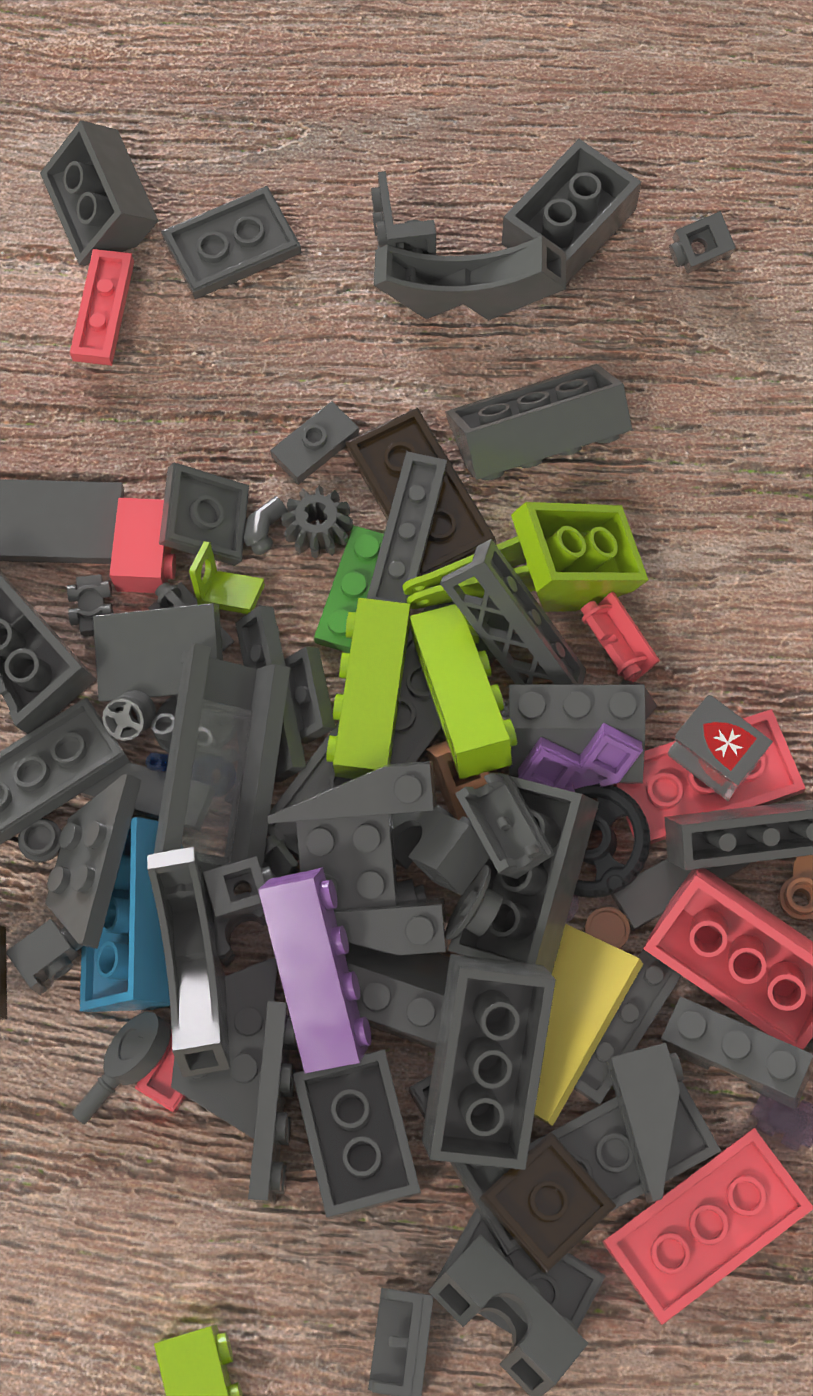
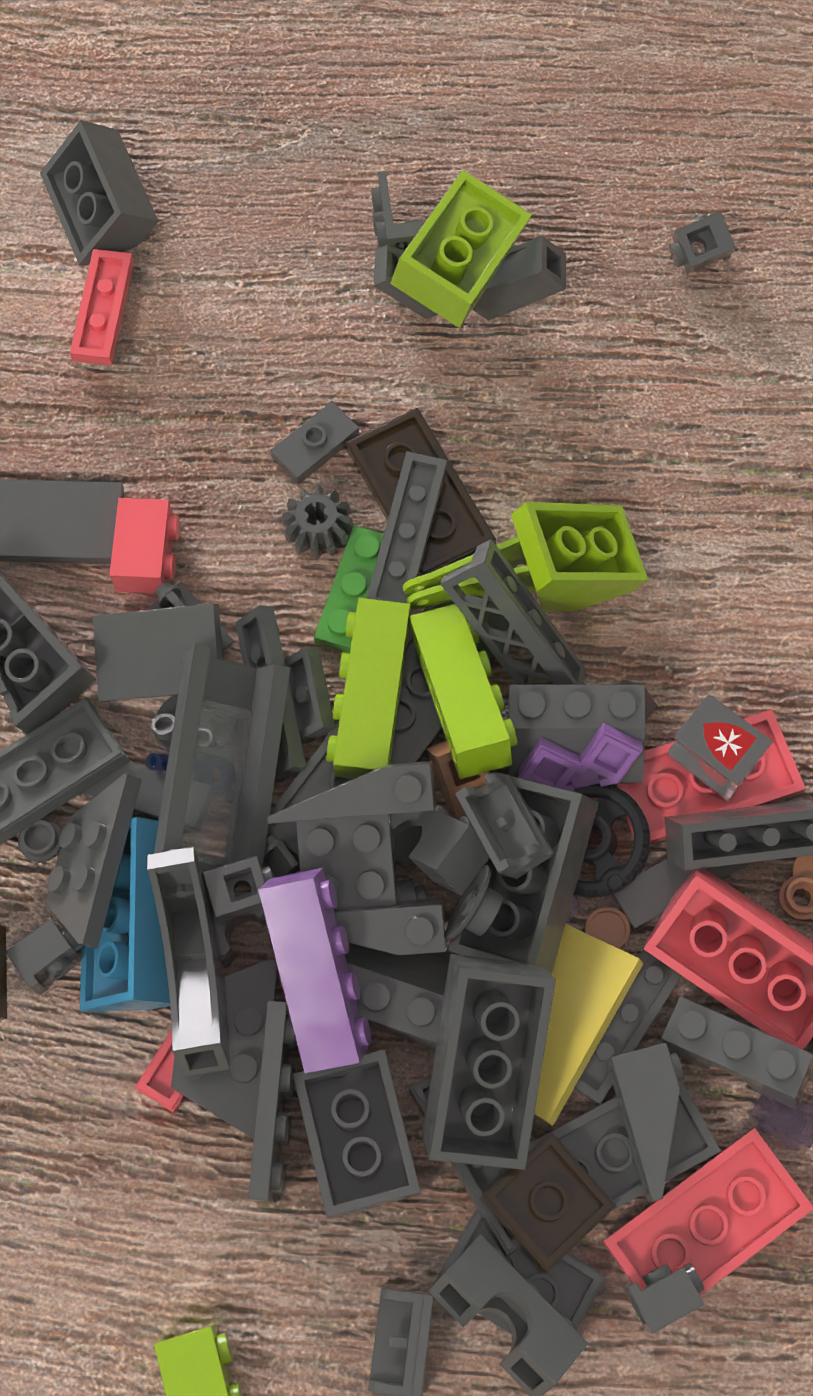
dark grey piece [67,574,114,636] -> none
dark grey piece [71,1012,171,1125] -> none
dark grey wheel [102,690,156,741] -> none
dark grey tile [159,462,249,566] -> none
dark grey tile [161,186,302,299] -> none
lime bracket [189,541,265,614] -> none
dark grey arm [244,496,288,555] -> none
dark grey slope [445,364,632,480] -> none
dark grey brick [502,139,642,284] -> none
coral hinge [581,592,660,682] -> none
none -> lime slope [390,169,532,328]
none -> dark grey brick [623,1263,705,1334]

